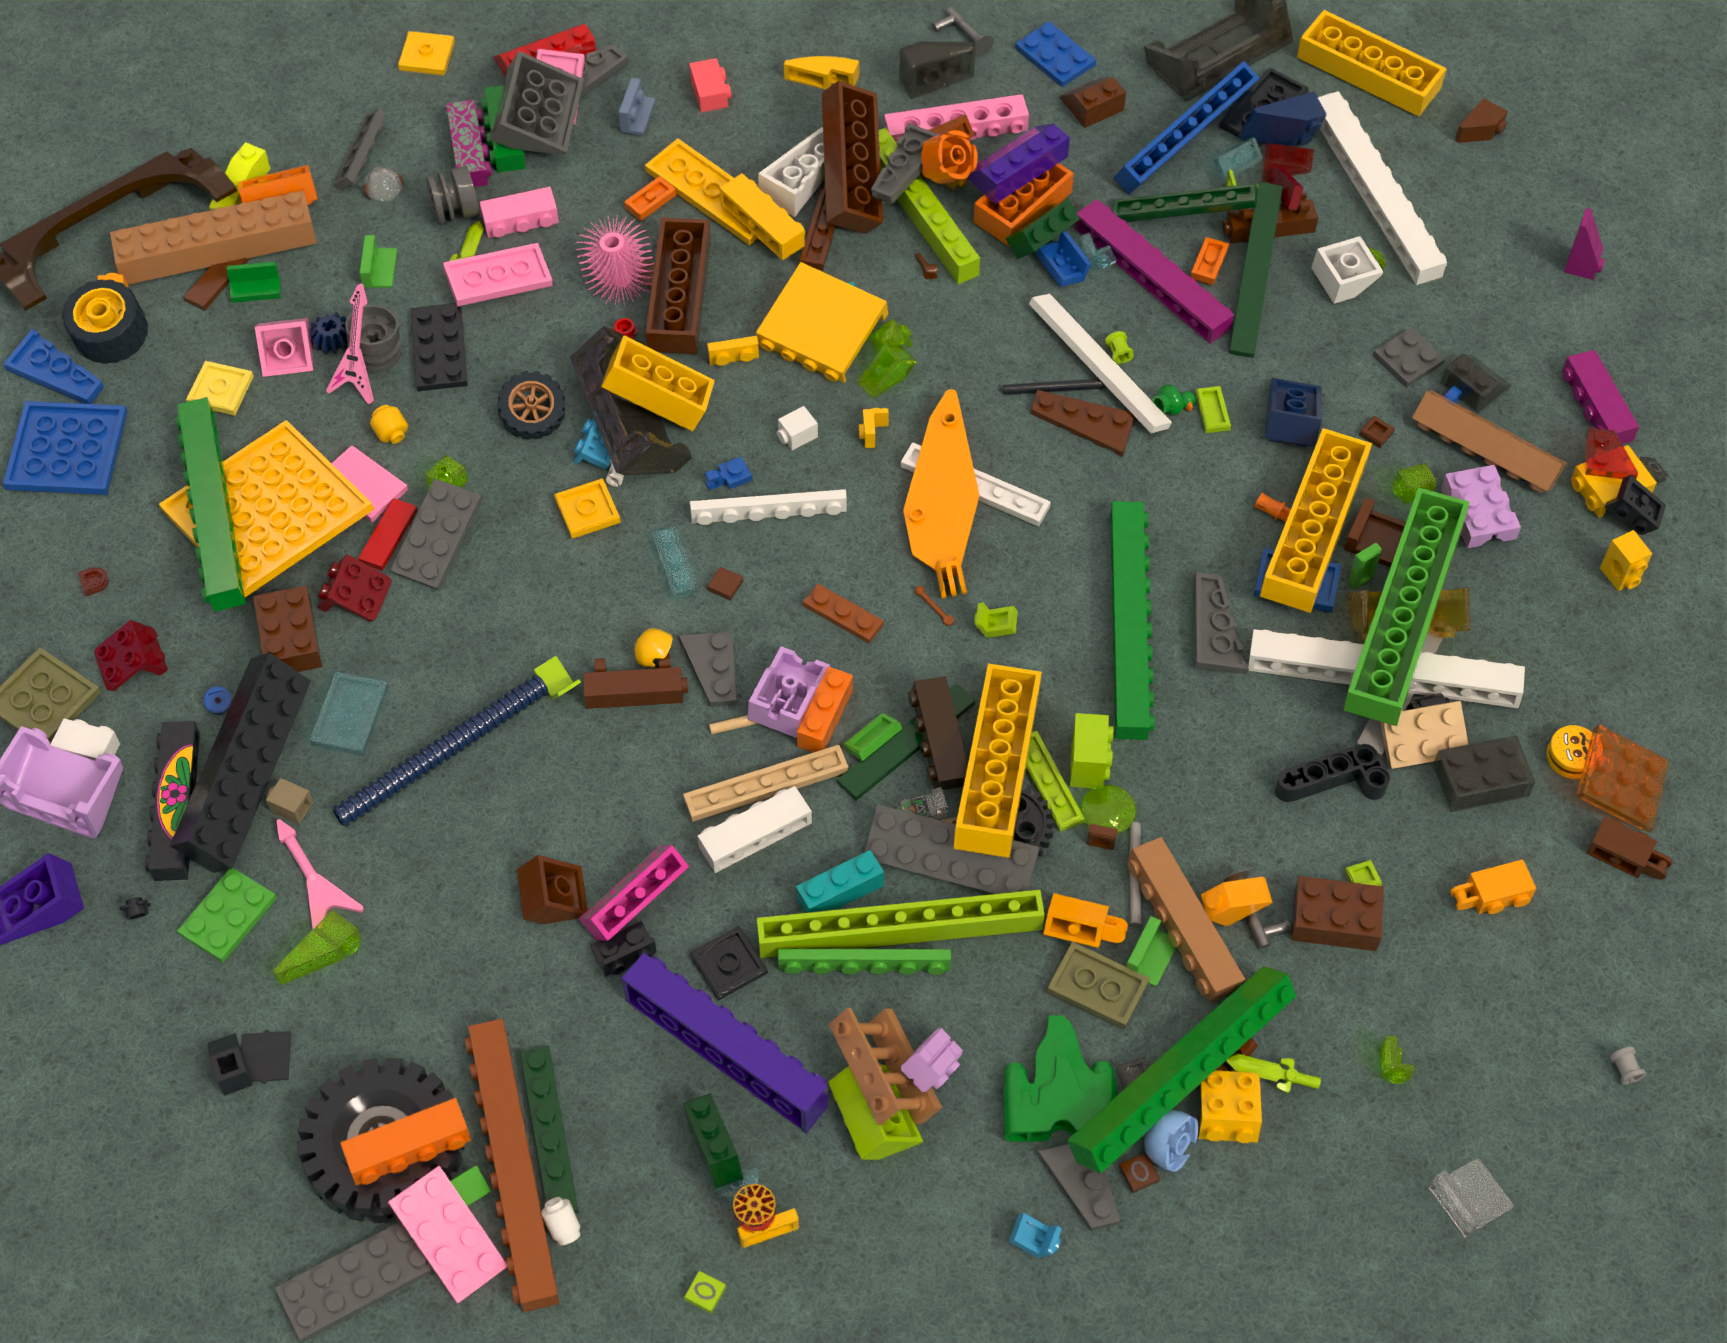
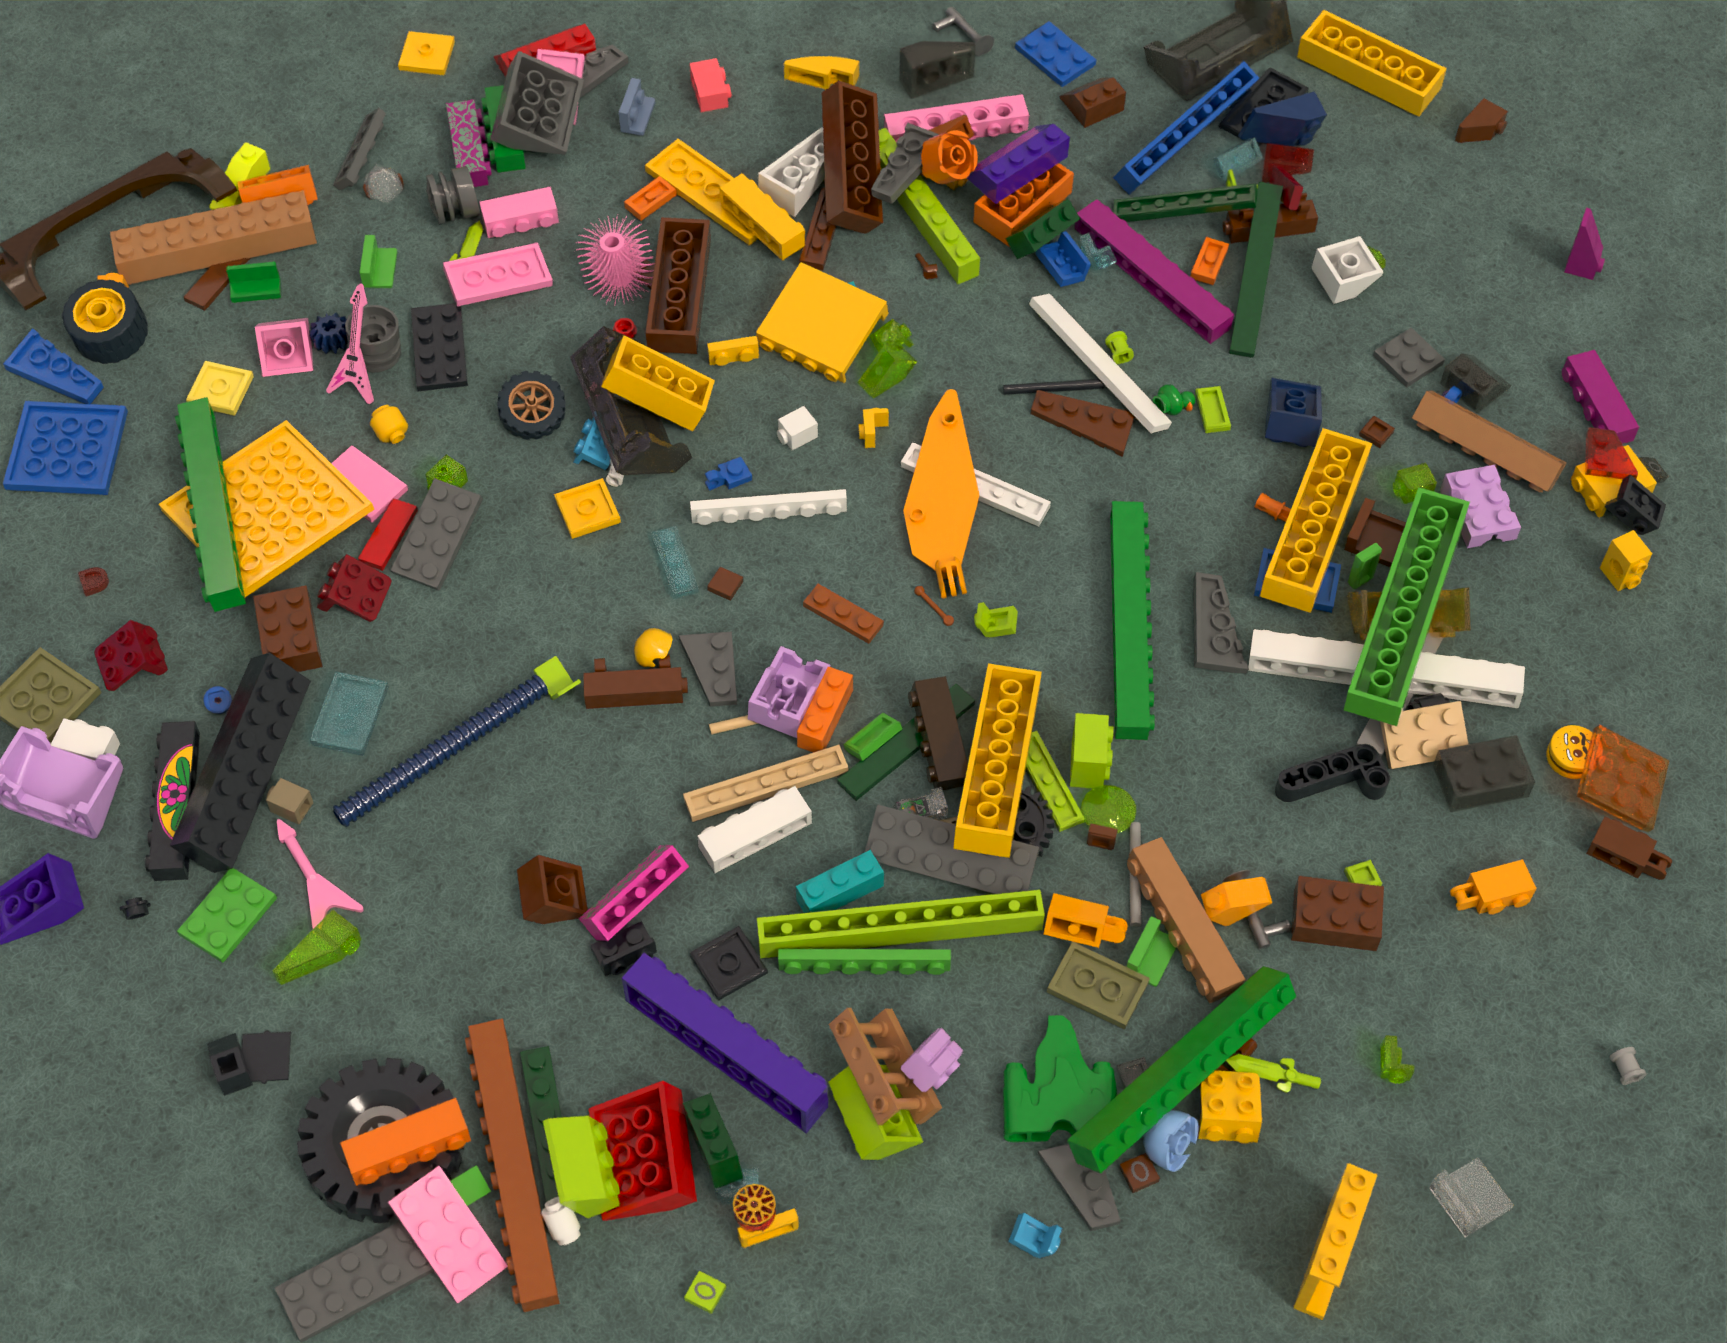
white brick [1318,91,1447,285] -> none
none -> lime slope [543,1116,620,1219]
none -> red slope [589,1081,697,1221]
none -> yellow panel [1294,1163,1377,1320]

